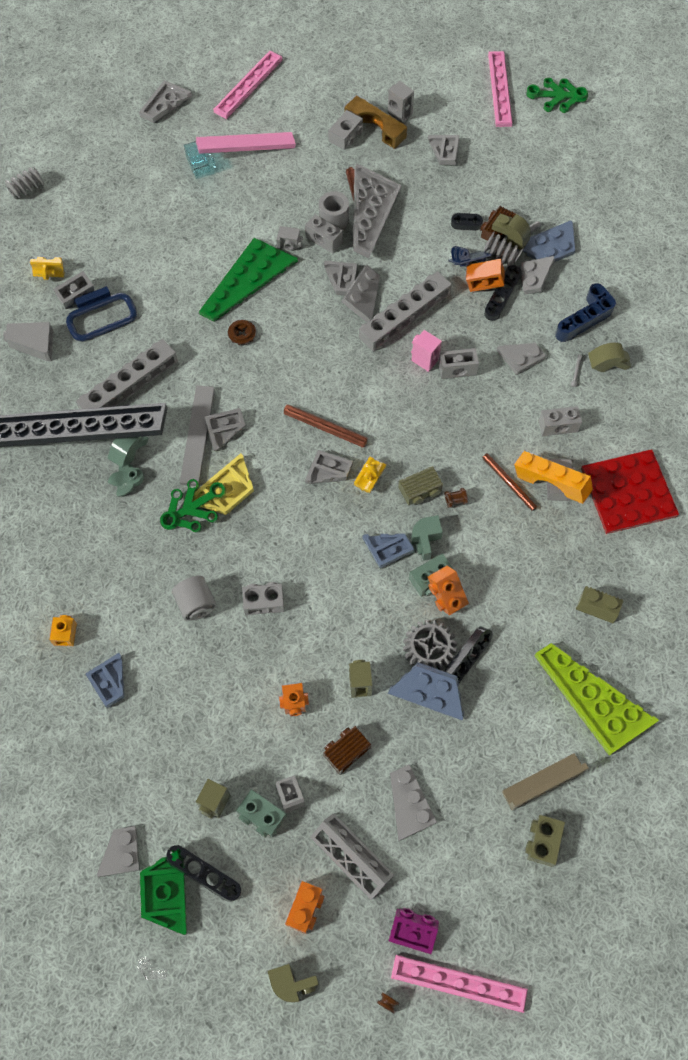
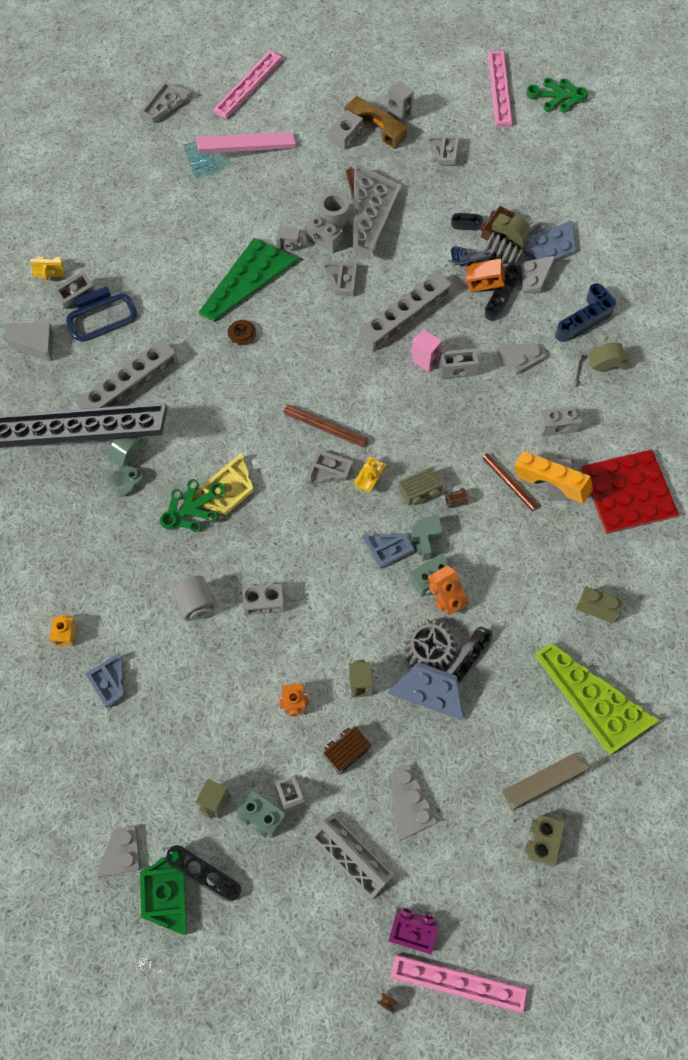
light grey piece [5,167,44,199] -> none
light grey tile [180,385,215,486] -> none
light grey wing [204,408,245,451] -> none
olive brick [268,964,319,1003] -> none
orange brick [285,881,325,934] -> none
light grey wing [341,265,380,323] -> none

